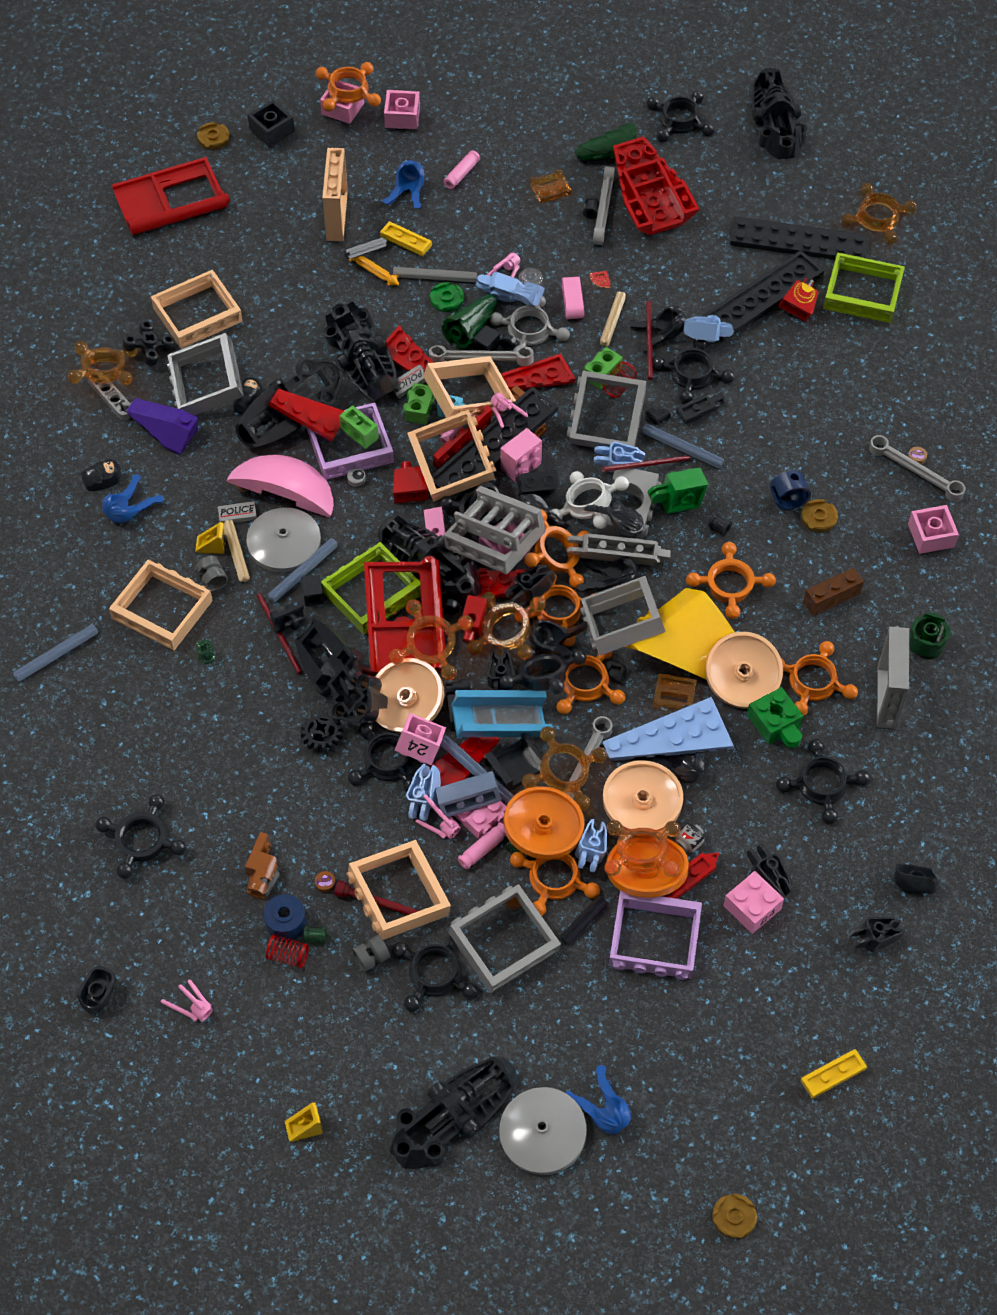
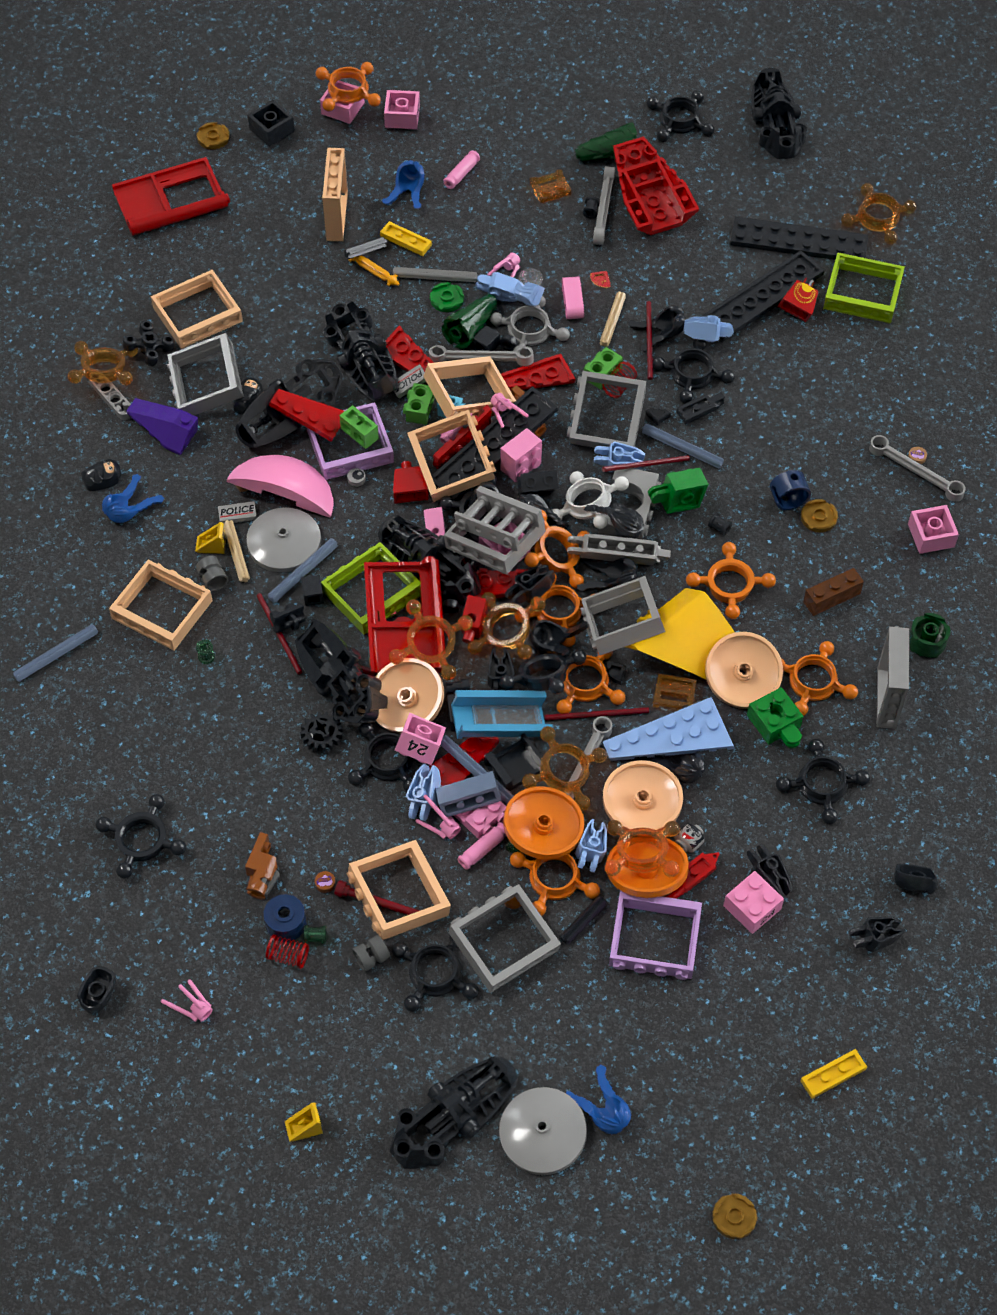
none -> dark red axle [544,707,649,721]

